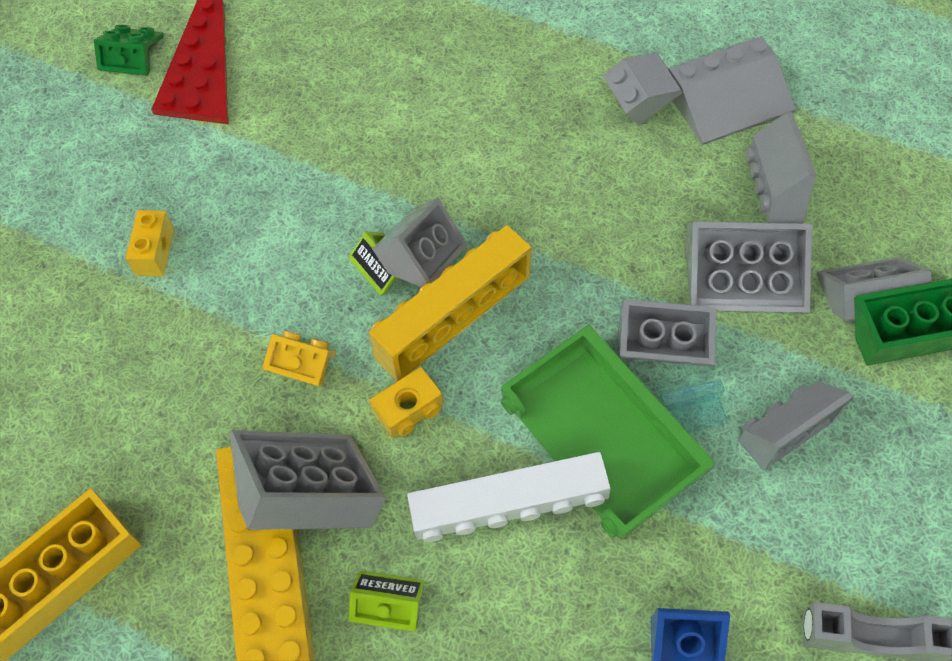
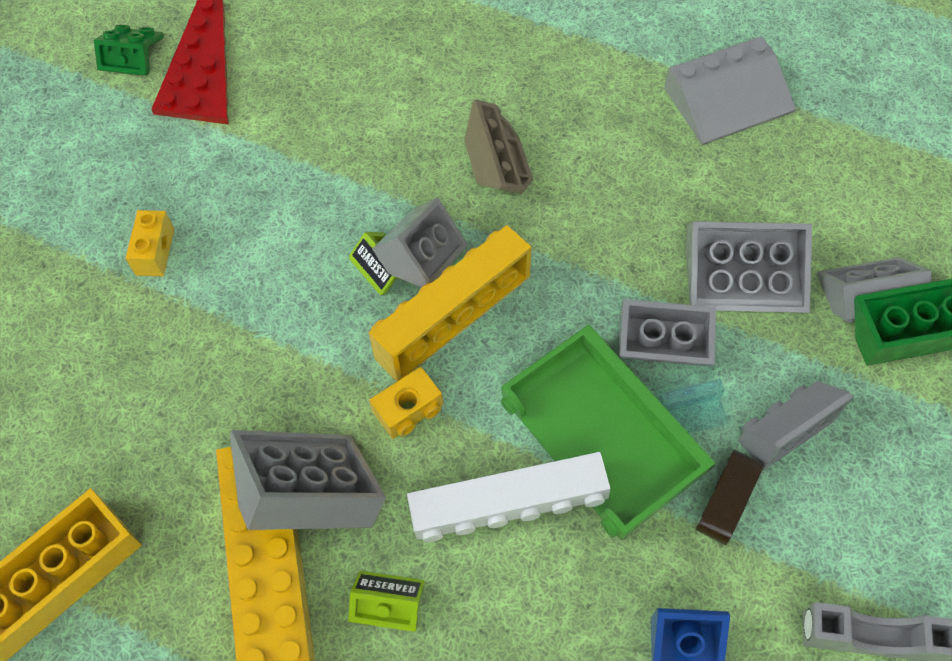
yellow bracket [262,330,336,386] -> none
light grey slope [603,53,683,125] -> none
light grey slope [746,112,816,224] -> none
none -> dark tan wedge [464,99,533,194]
none -> dark brown beam [695,449,764,546]

